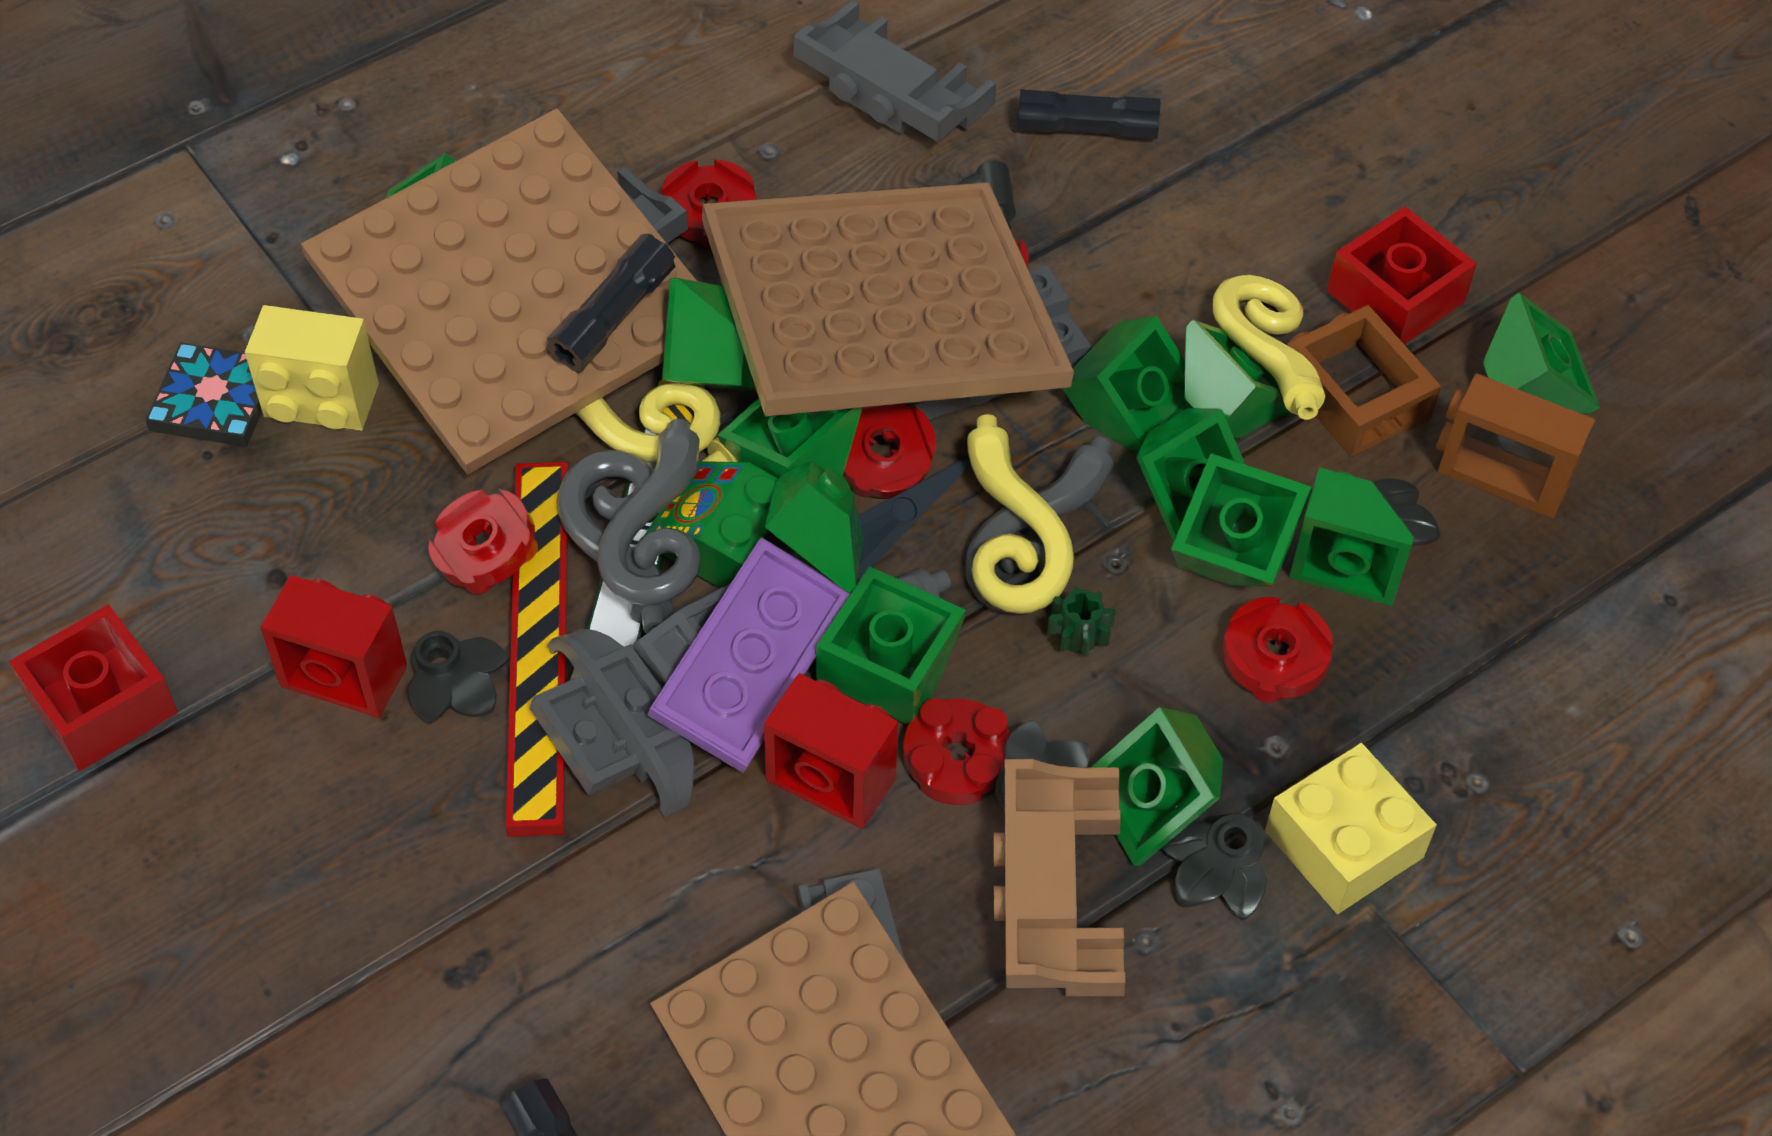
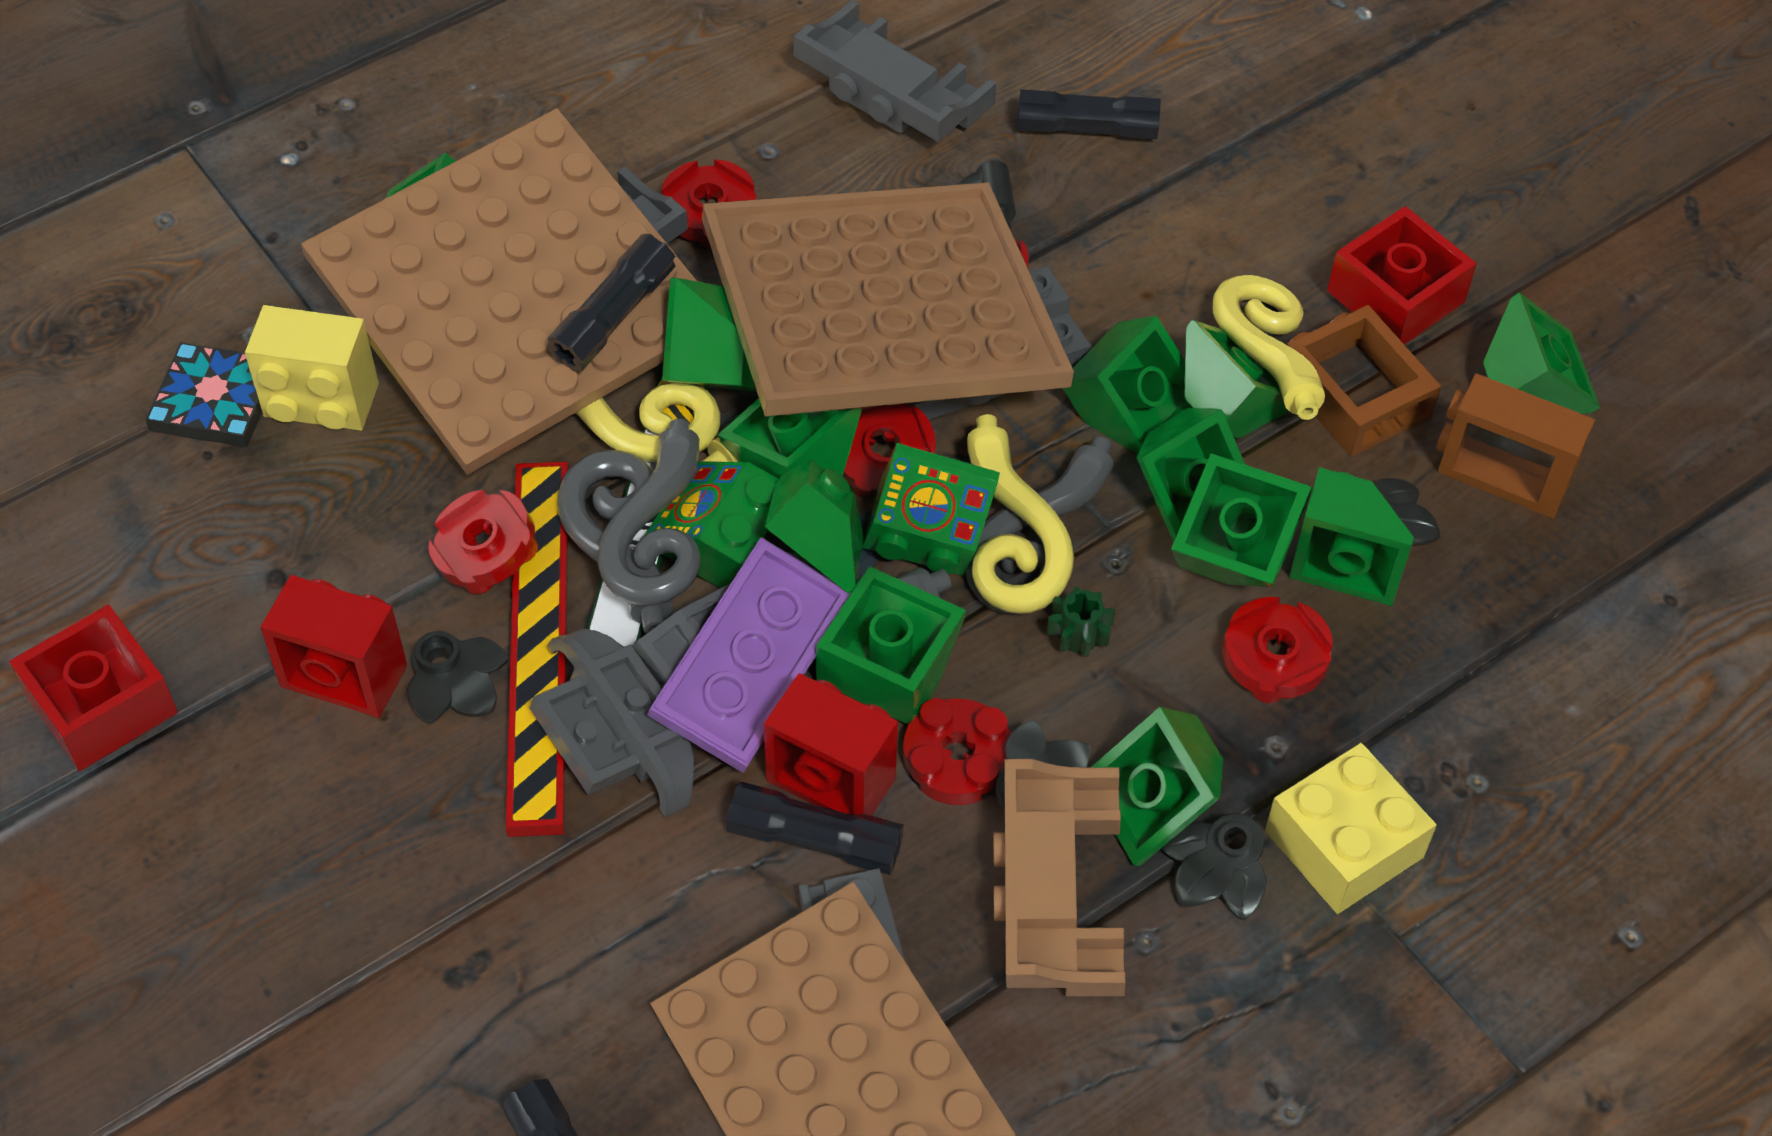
none -> black axle [726,781,904,875]
none -> green slope [863,443,1000,576]

